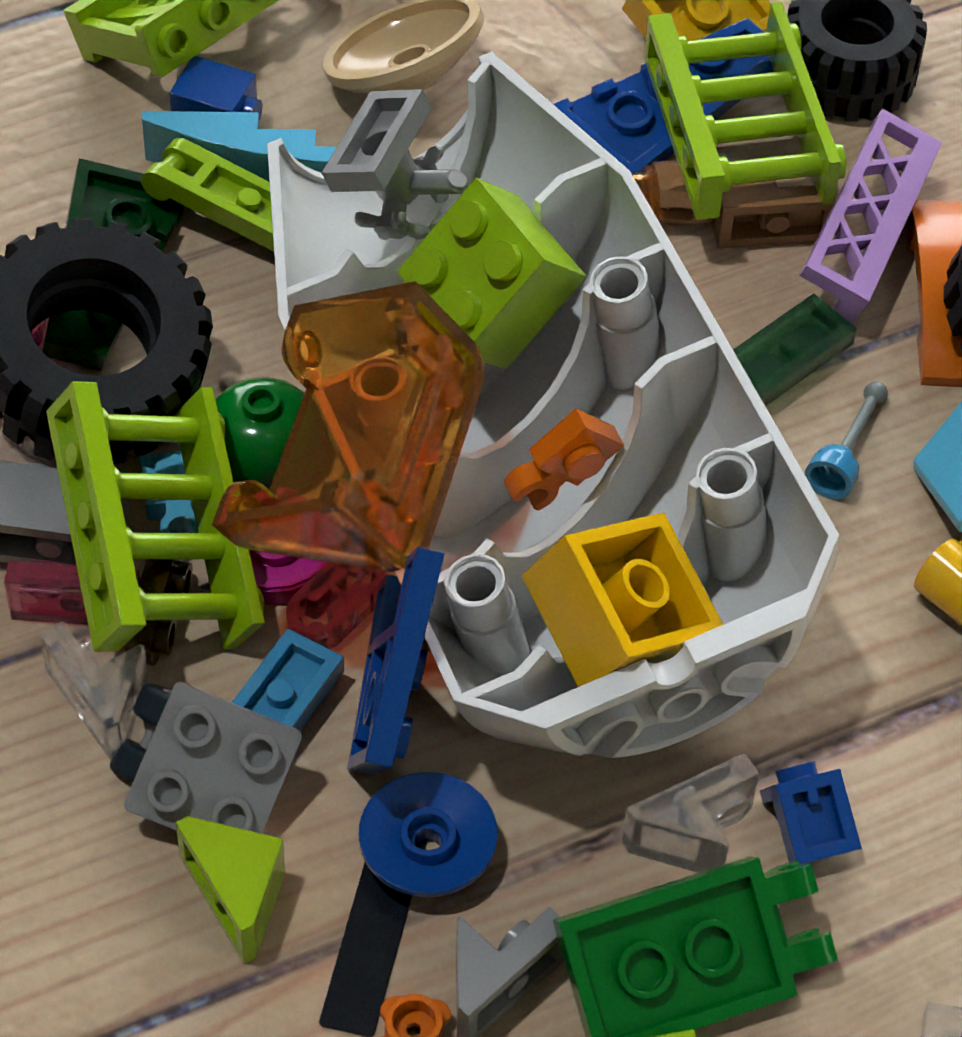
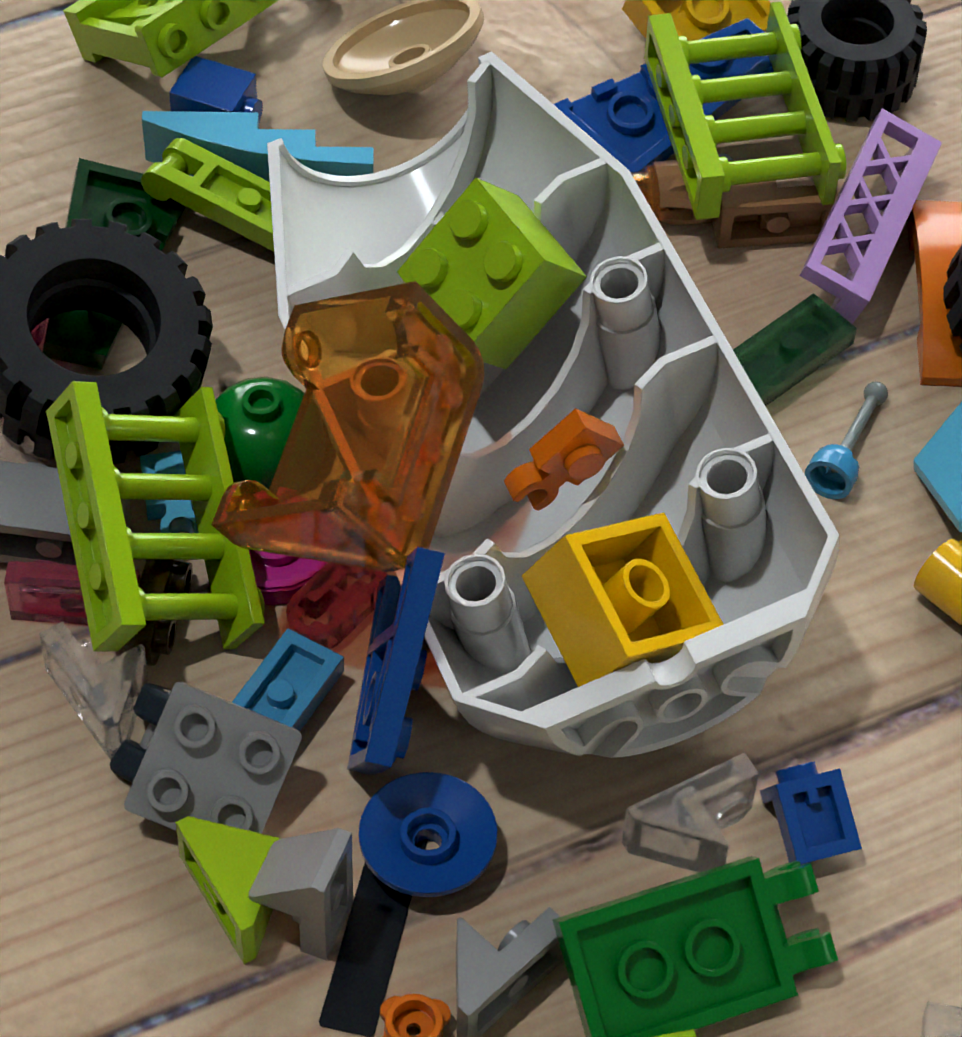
light grey piece [321,89,468,240] -> none
none -> light grey slope [249,828,353,960]

